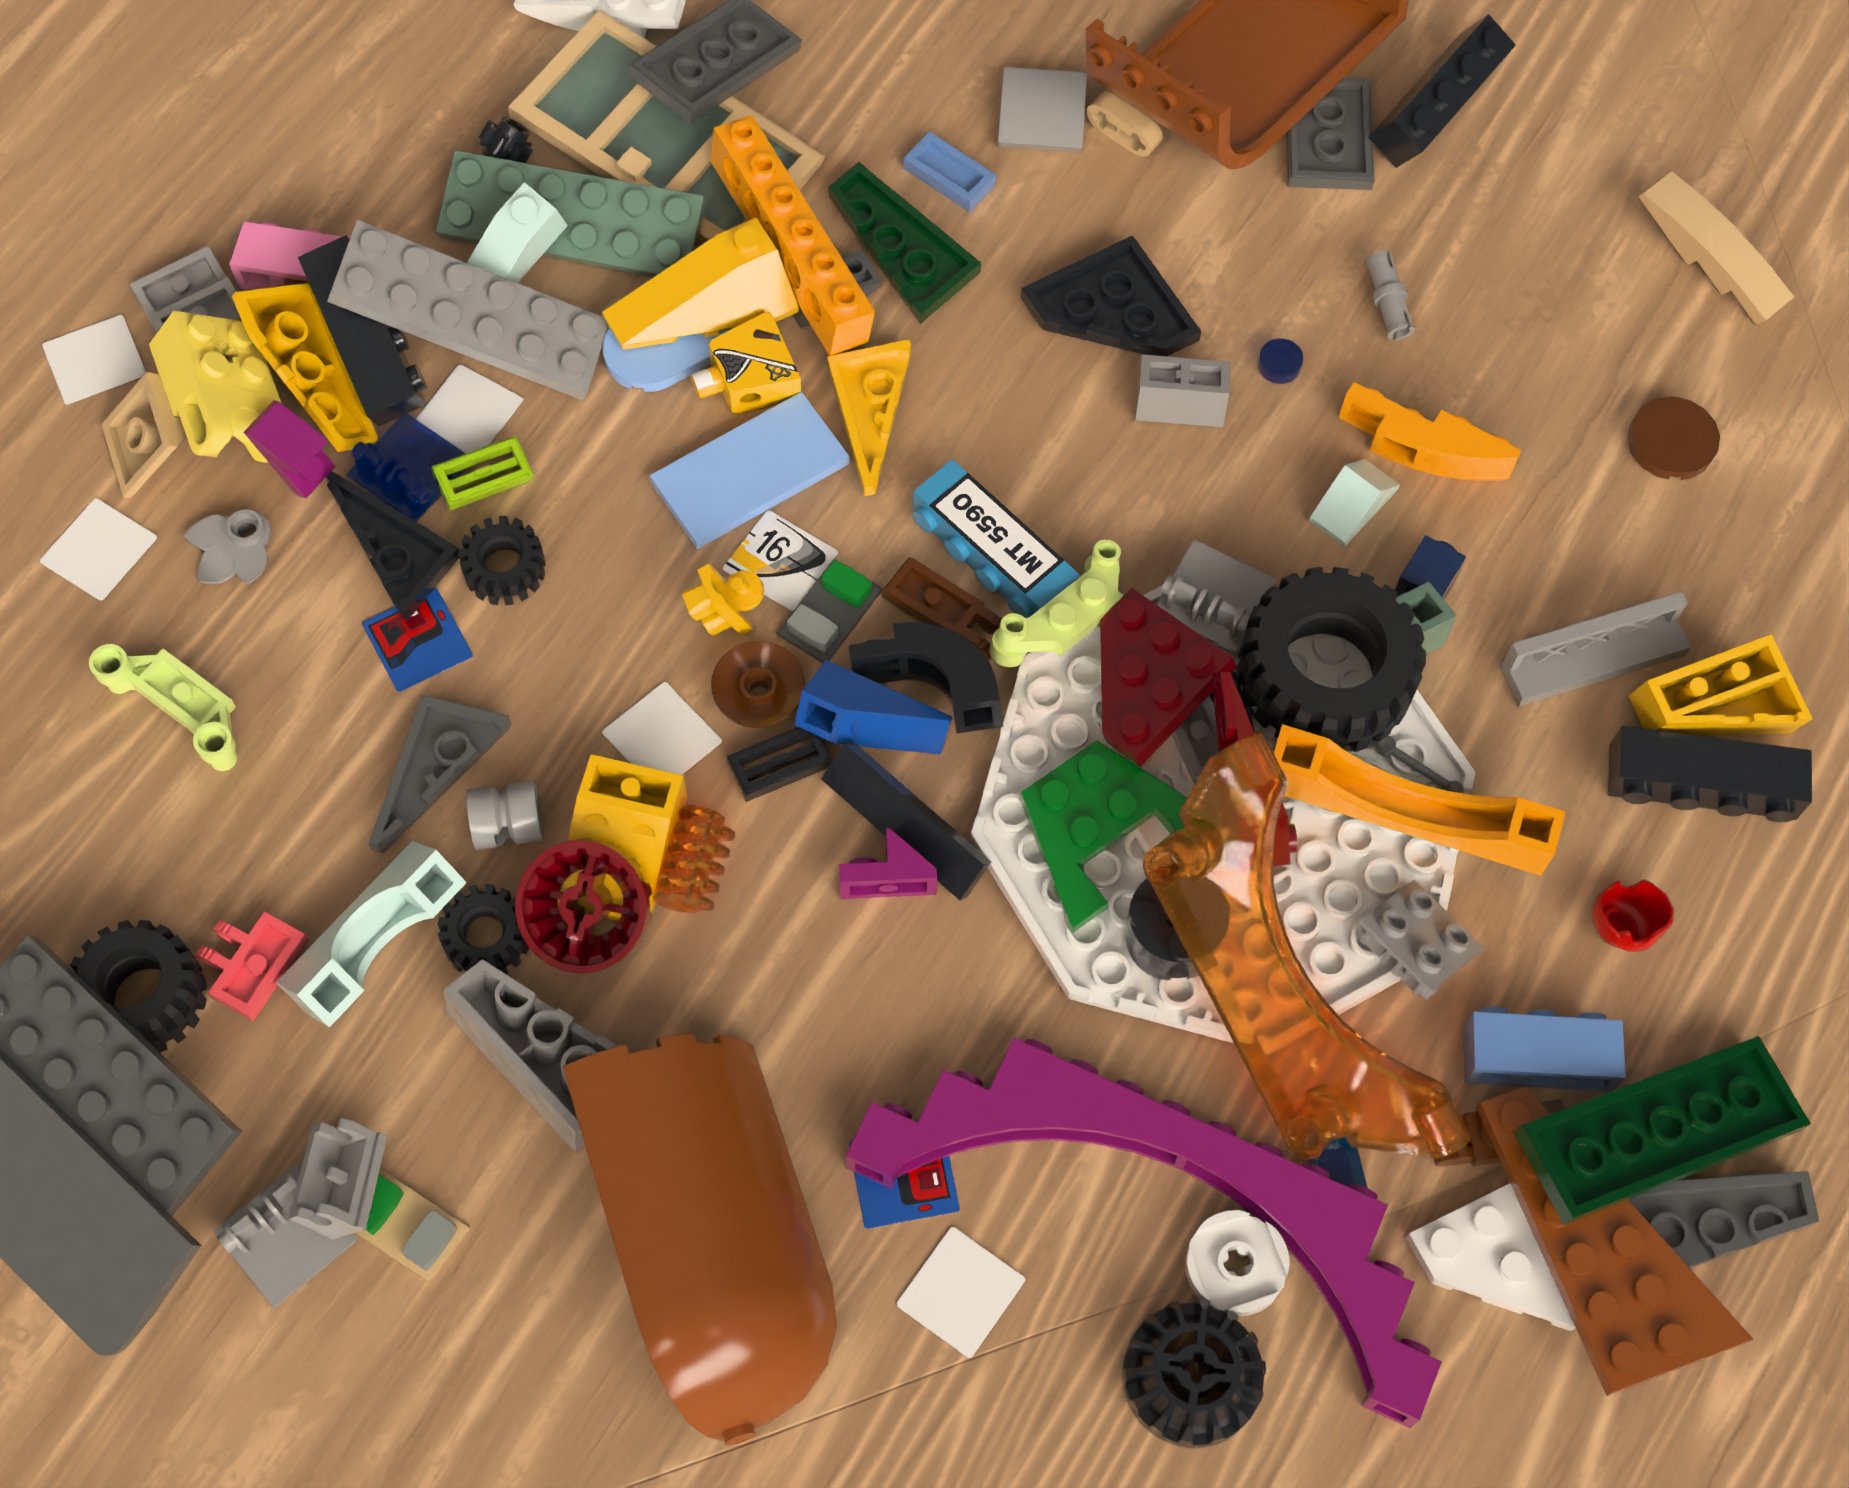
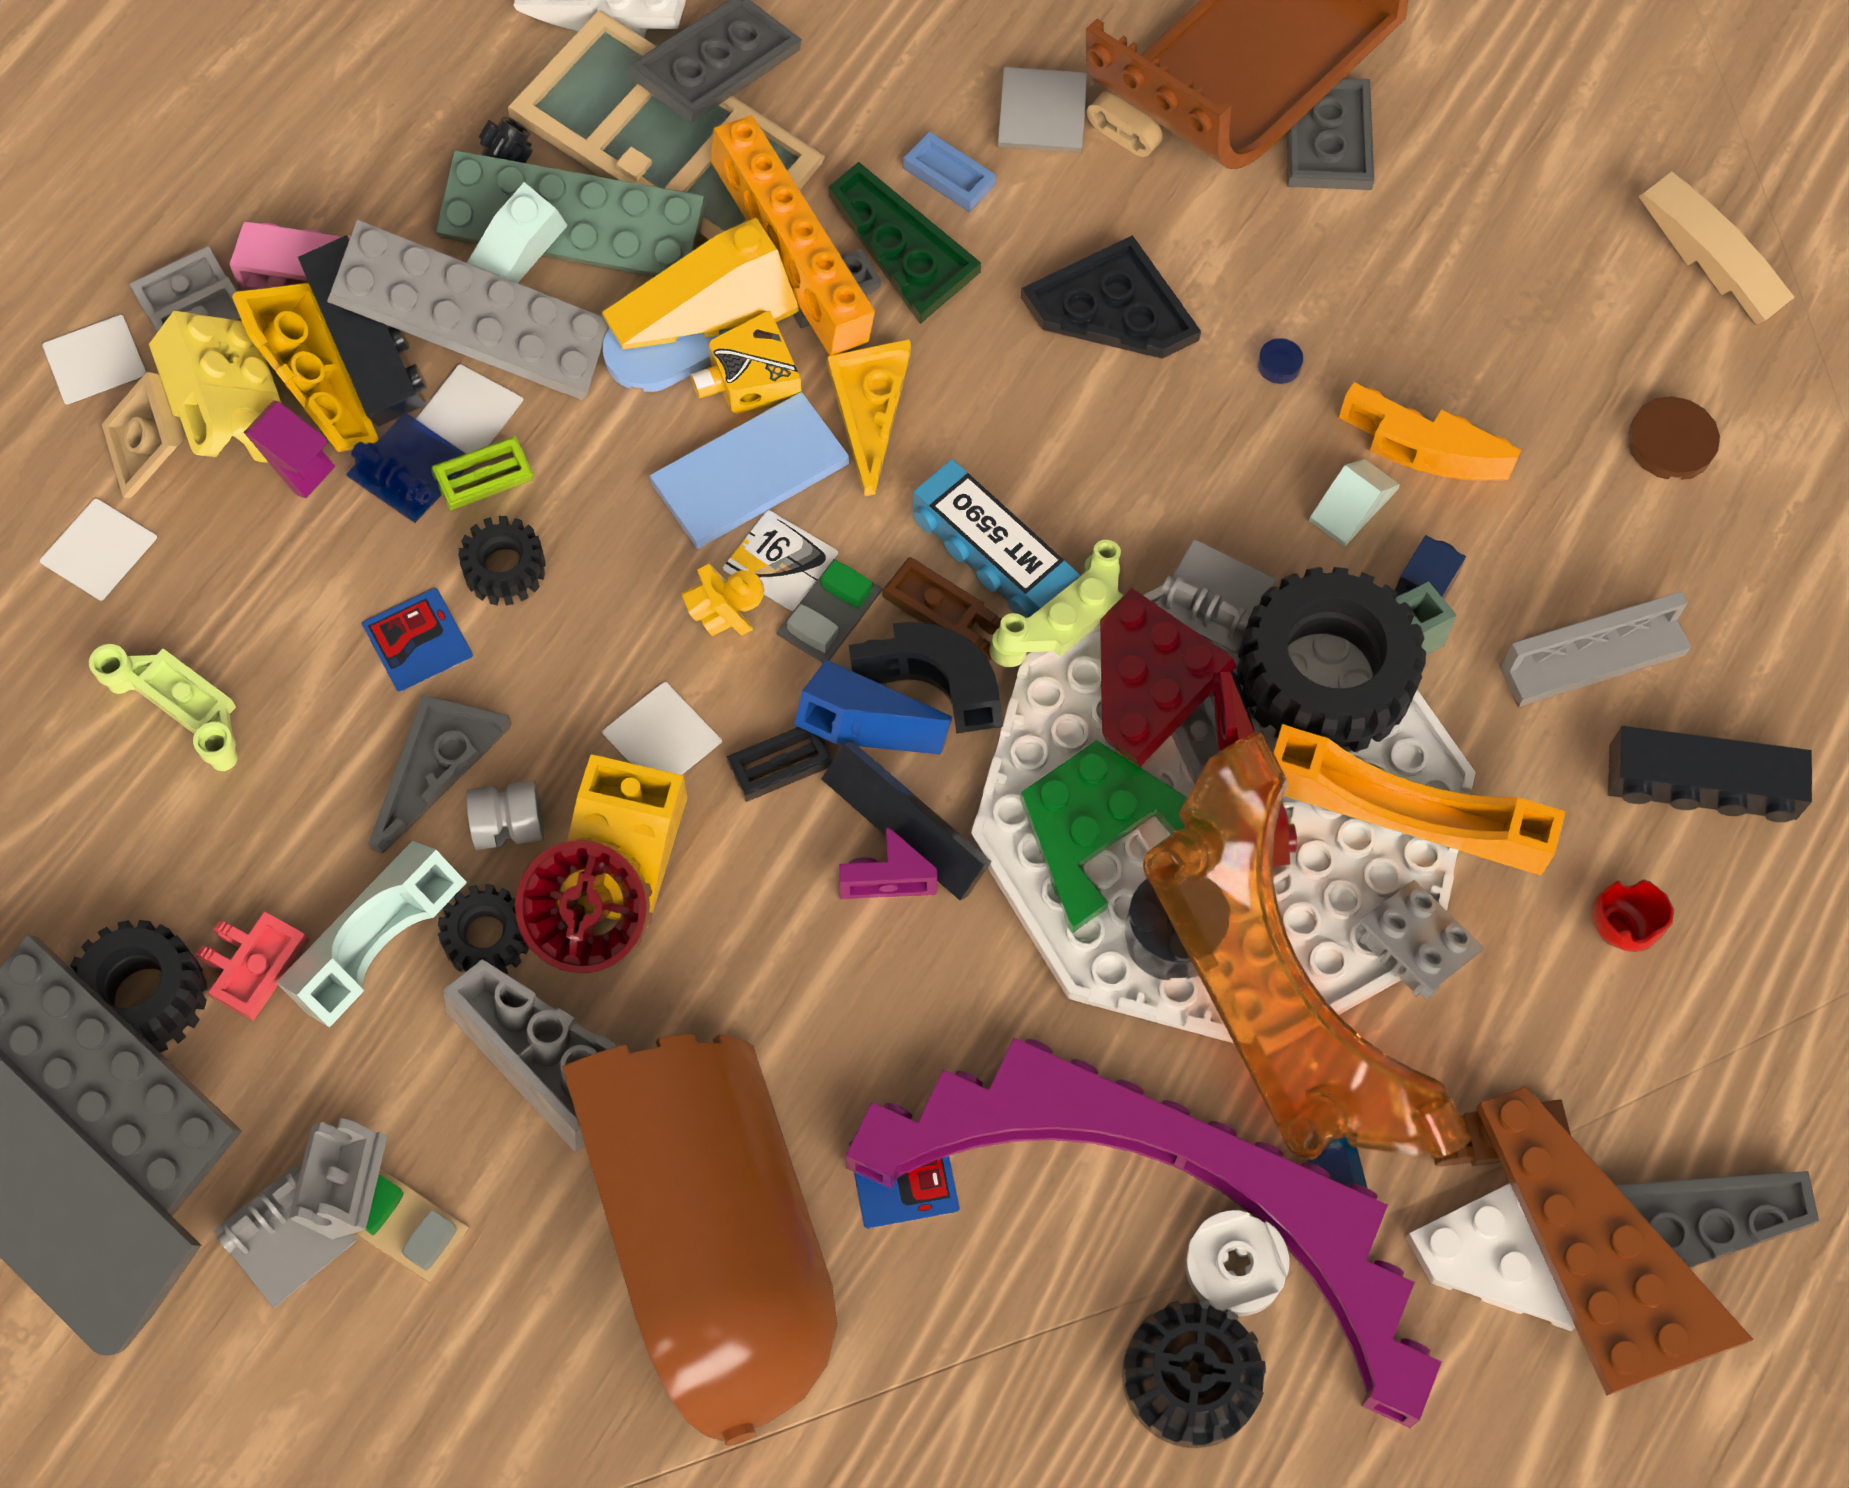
light grey plate [184,509,271,584] -> none
black wing [326,471,459,621] -> none
clear orange piece [653,805,736,913] -> none
reddish brown dish [711,641,805,728] -> none
white sticker [896,1227,1025,1358] -> none
light grey hinge [1135,354,1230,428] -> none
light grey pin [1366,251,1415,340] -> none
black brick [1368,14,1516,168] -> none
dark grey hinge [1376,736,1464,793] -> none
medium blue brick [1463,1006,1626,1092] -> none
dark green plate [1514,1036,1811,1225] -> none
yellow wedge [1628,634,1813,736] -> none

